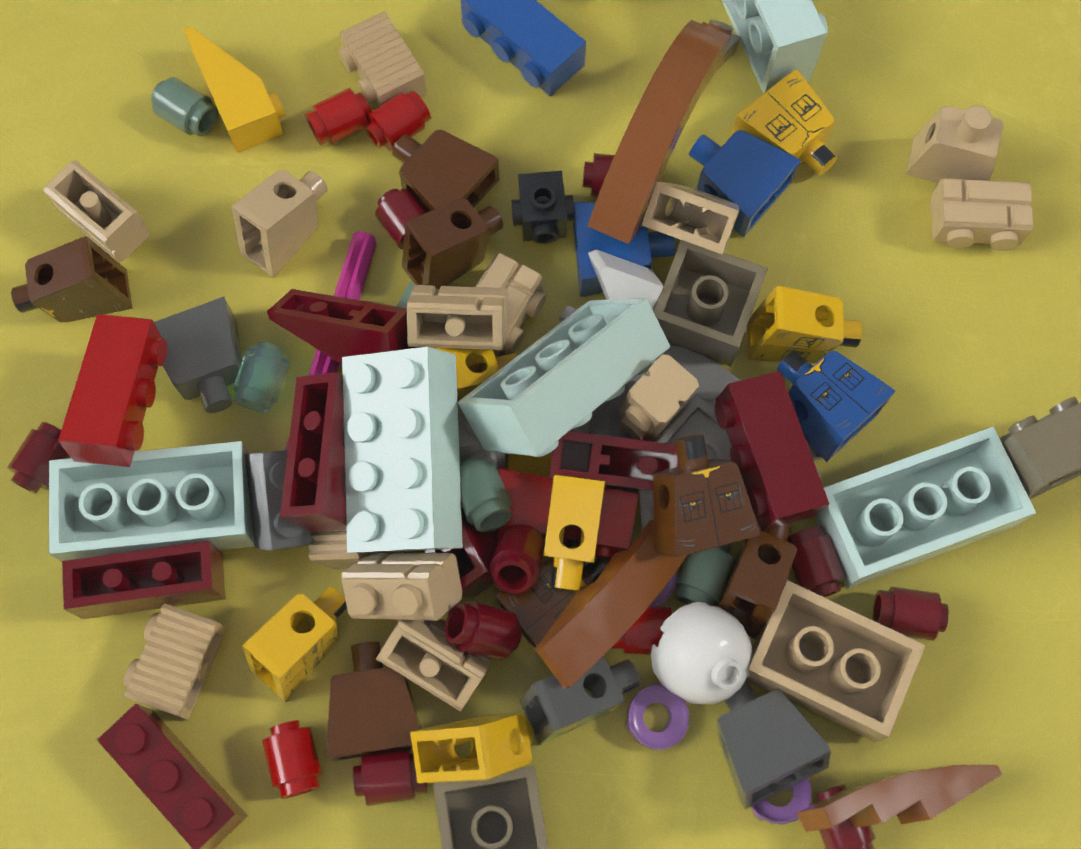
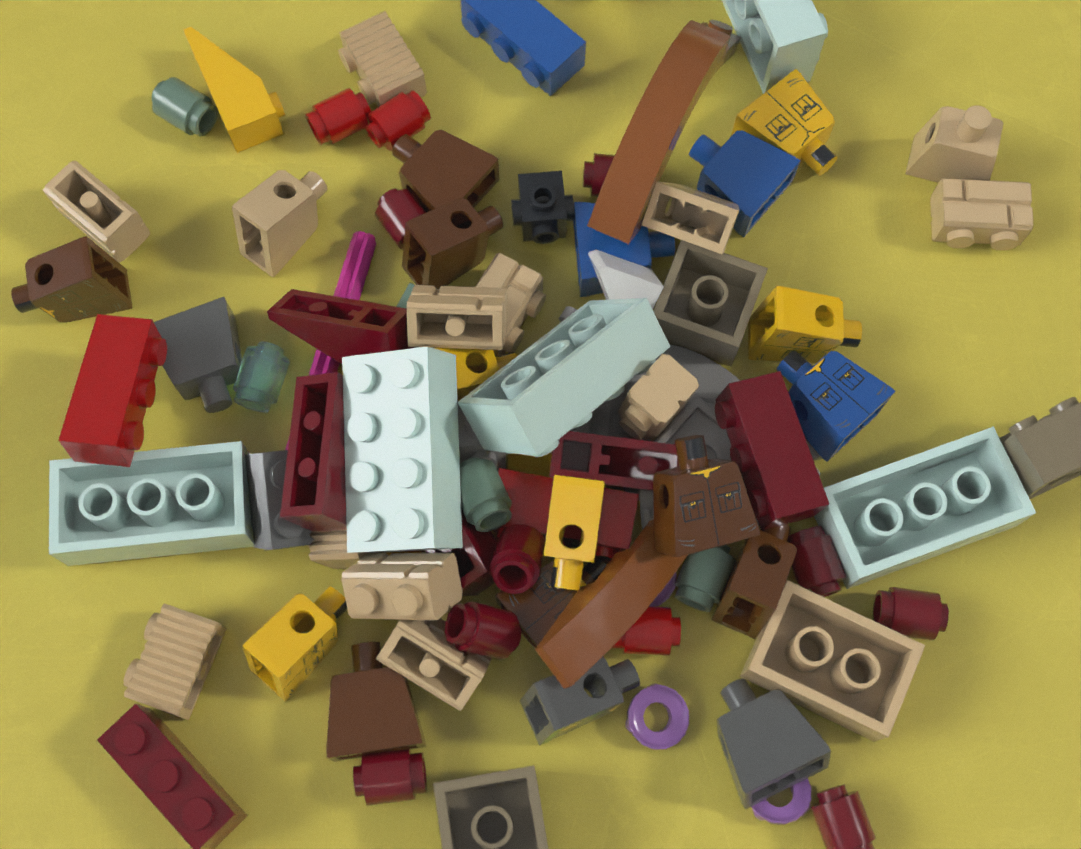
dark red brick [7,422,70,494] -> none
dark red brick [62,541,226,619] -> none
red brick [262,720,322,799] -> none
yellow torso [410,712,534,783] -> none
white cylinder [651,602,753,704] -> none
dark orange slope [797,765,1002,832] -> none

